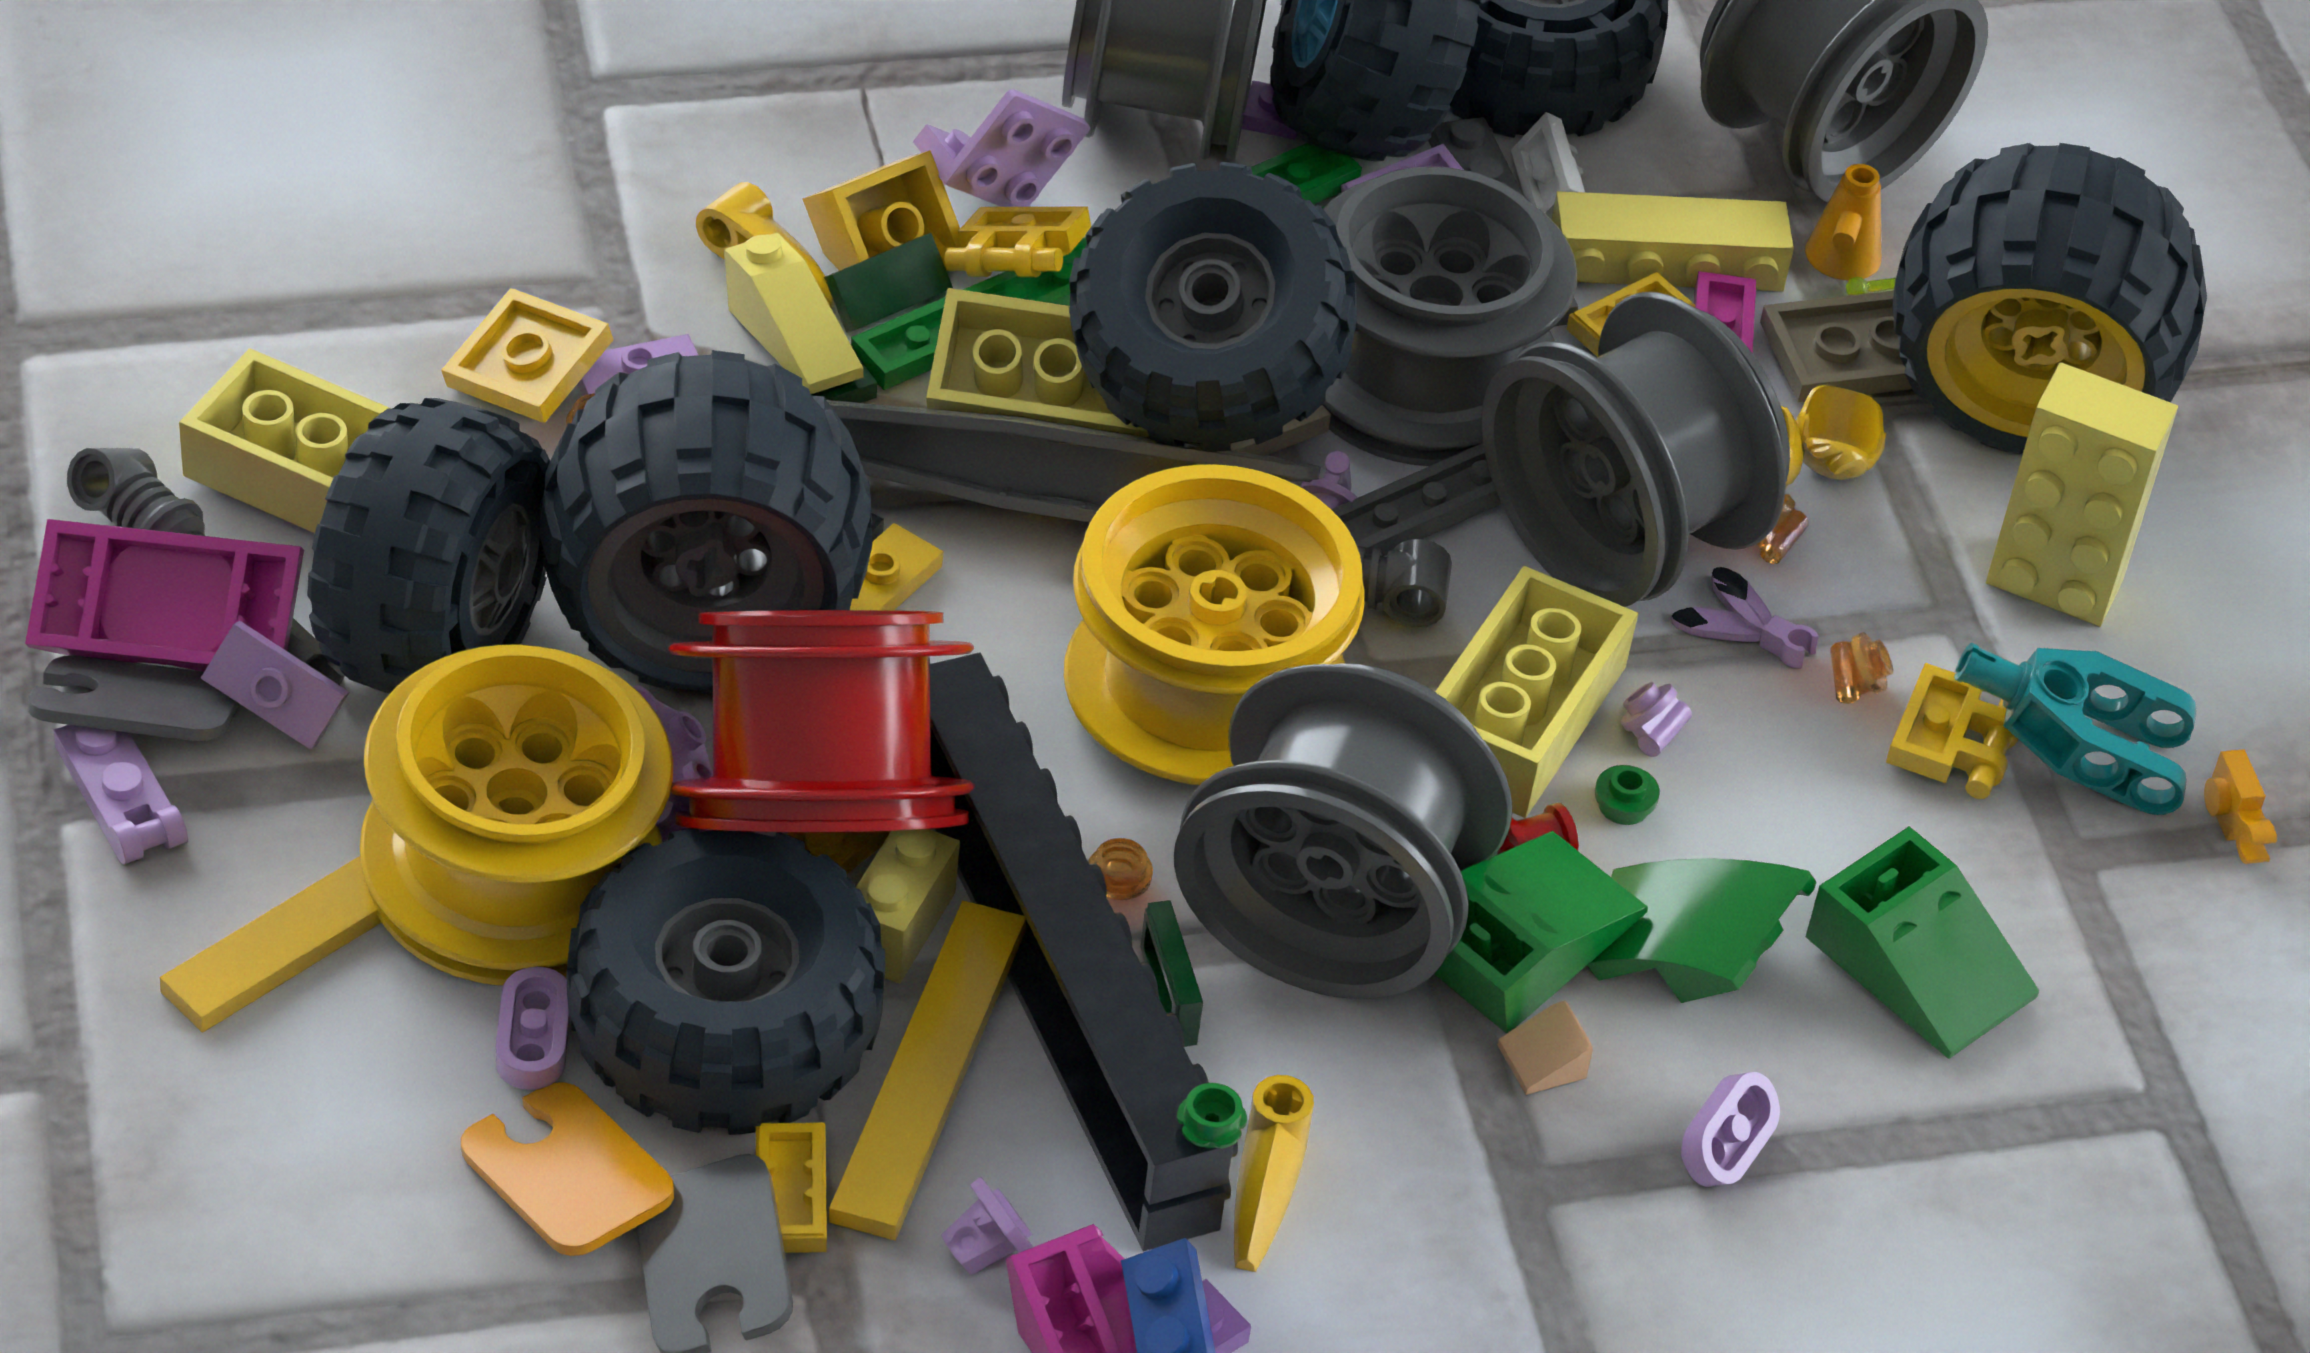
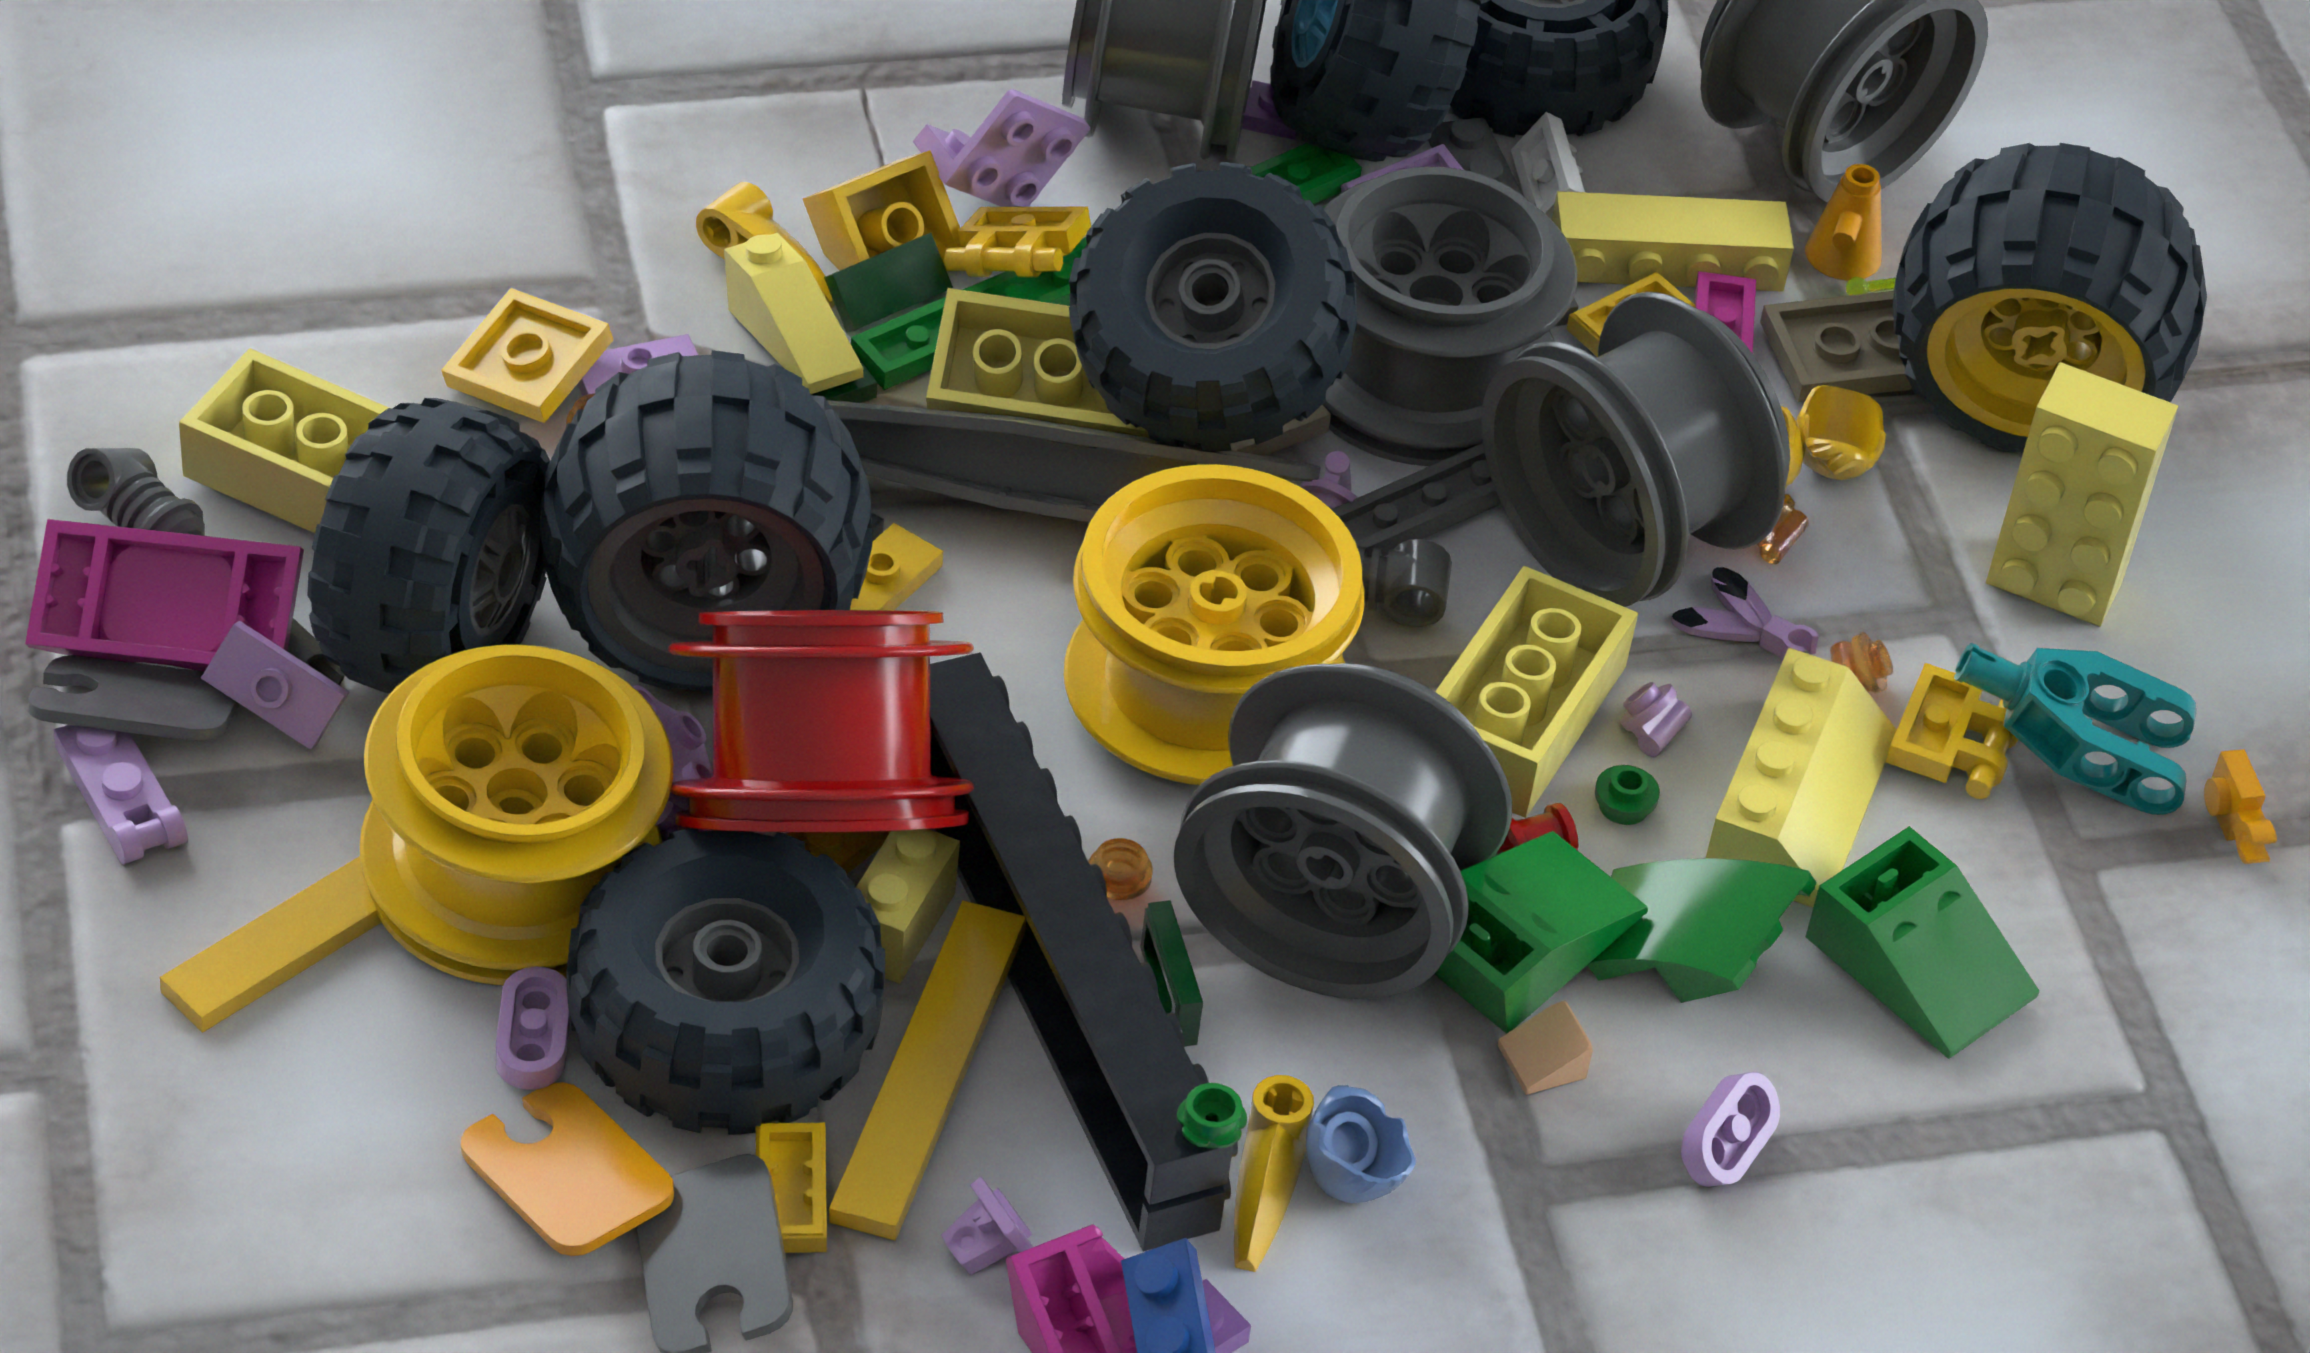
none -> medium blue hair [1306,1085,1416,1203]
none -> light yellow slope [1706,647,1897,908]

